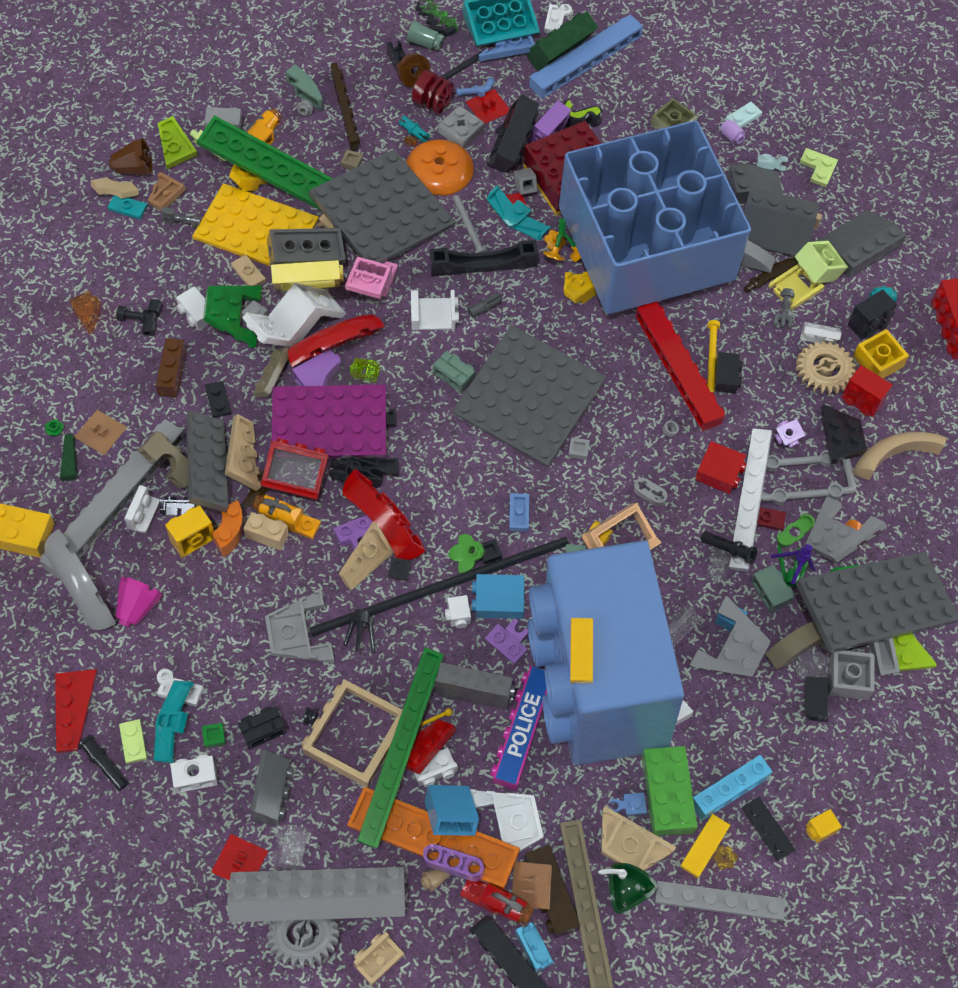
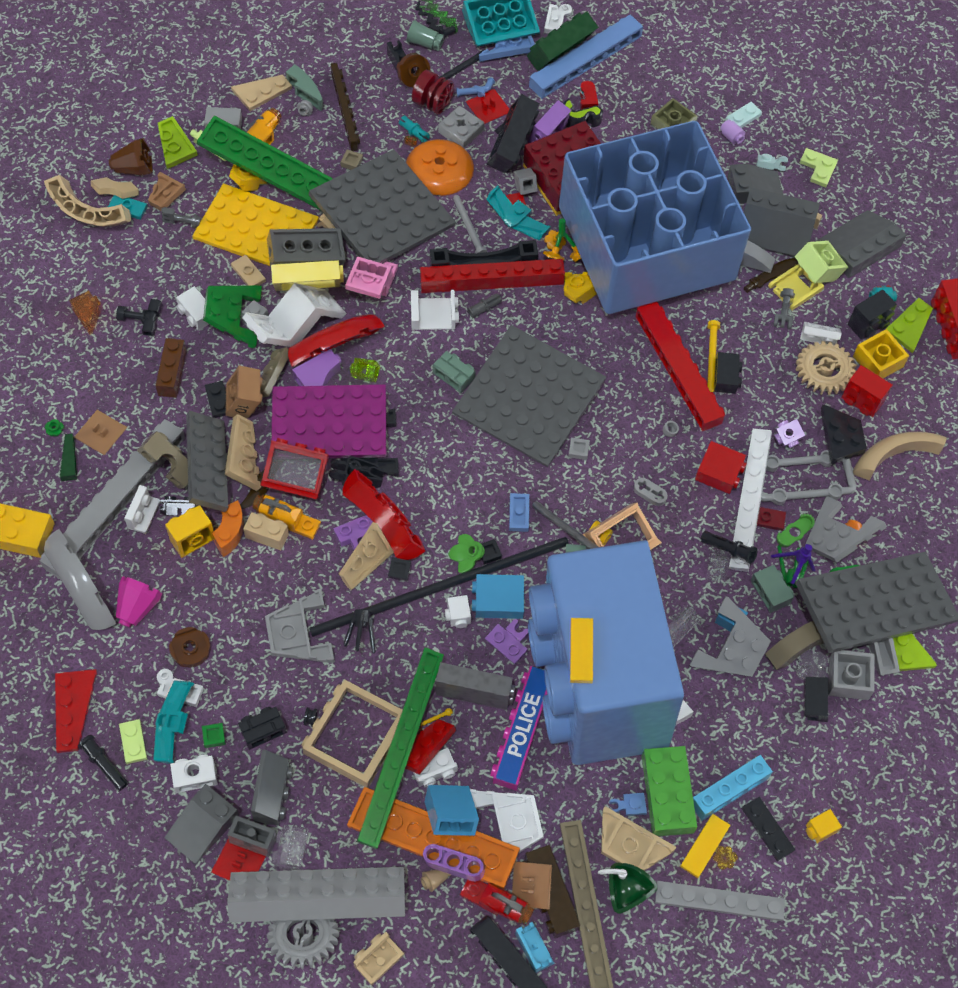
none -> tan brick [44,175,131,227]
none -> dark grey slope [164,784,239,865]
none -> reddish brown plate [169,627,211,668]
none -> medium nougat brick [226,365,262,419]
none -> dark grey brick [227,816,277,857]
none -> tan wing [231,75,292,111]
none -> red brick [420,259,565,293]
none -> flat silver bar [532,501,602,549]
none -> red leg [579,81,598,110]
none -> lime wing [886,298,933,353]

